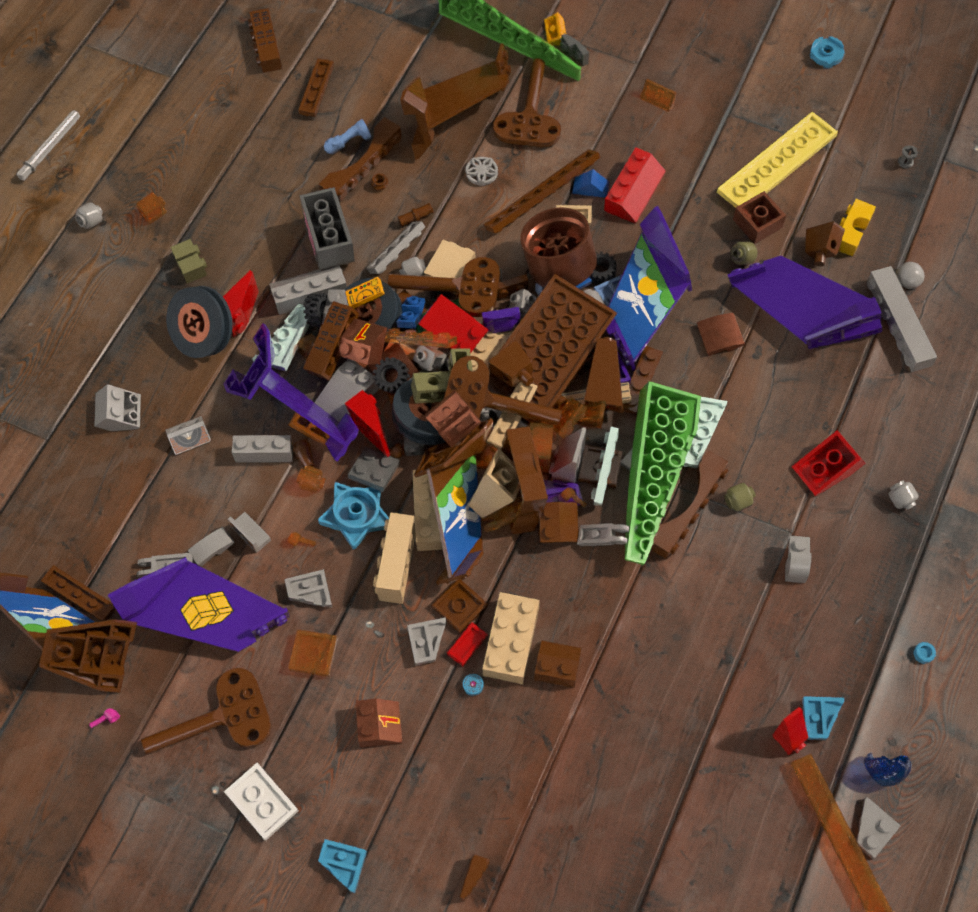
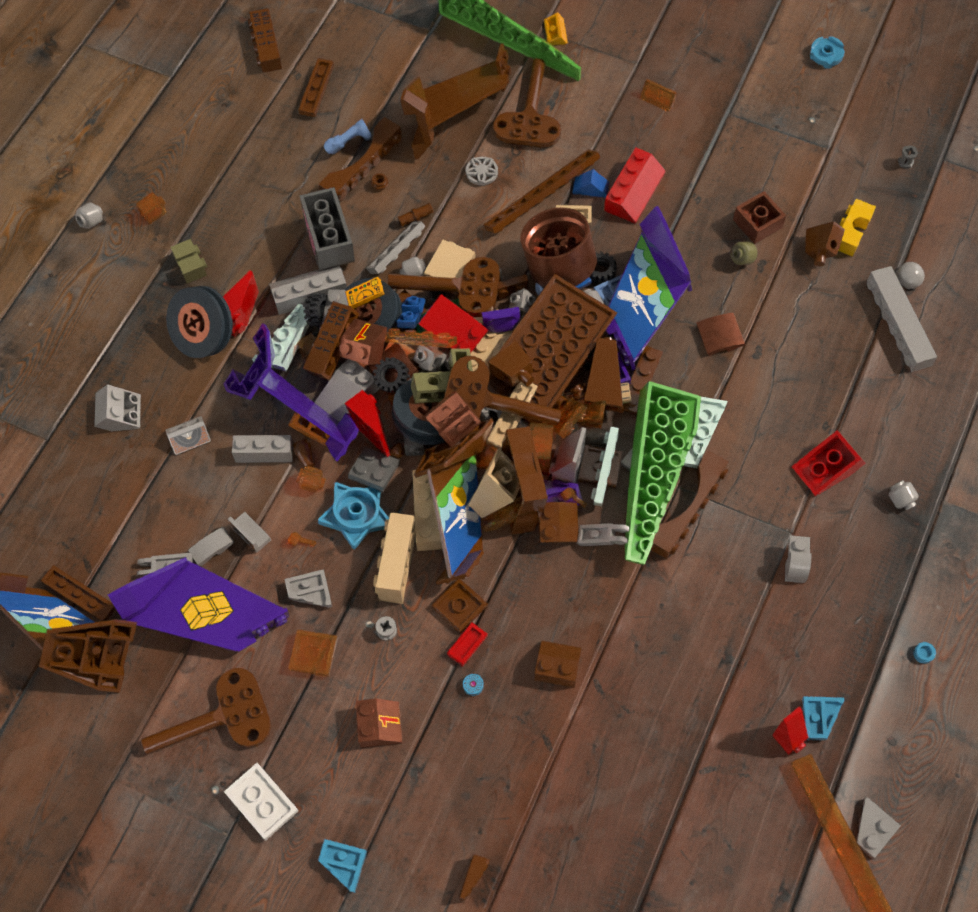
light grey axle [16,110,80,180] -> none
dark pink hand [89,708,120,728] -> none
light grey wing [407,618,446,666] -> none
tan brick [483,592,540,684] -> none
dark grey slope [560,33,589,66] -> none
light yellow plate [717,112,838,208] -> none
olive head [724,483,755,511] -> none
dark purple piece [727,256,882,349] -> none
clear blue piece [864,753,912,787] -> none
none -> light grey wheel [375,616,397,641]
none -> reddish brown plate [568,383,587,400]

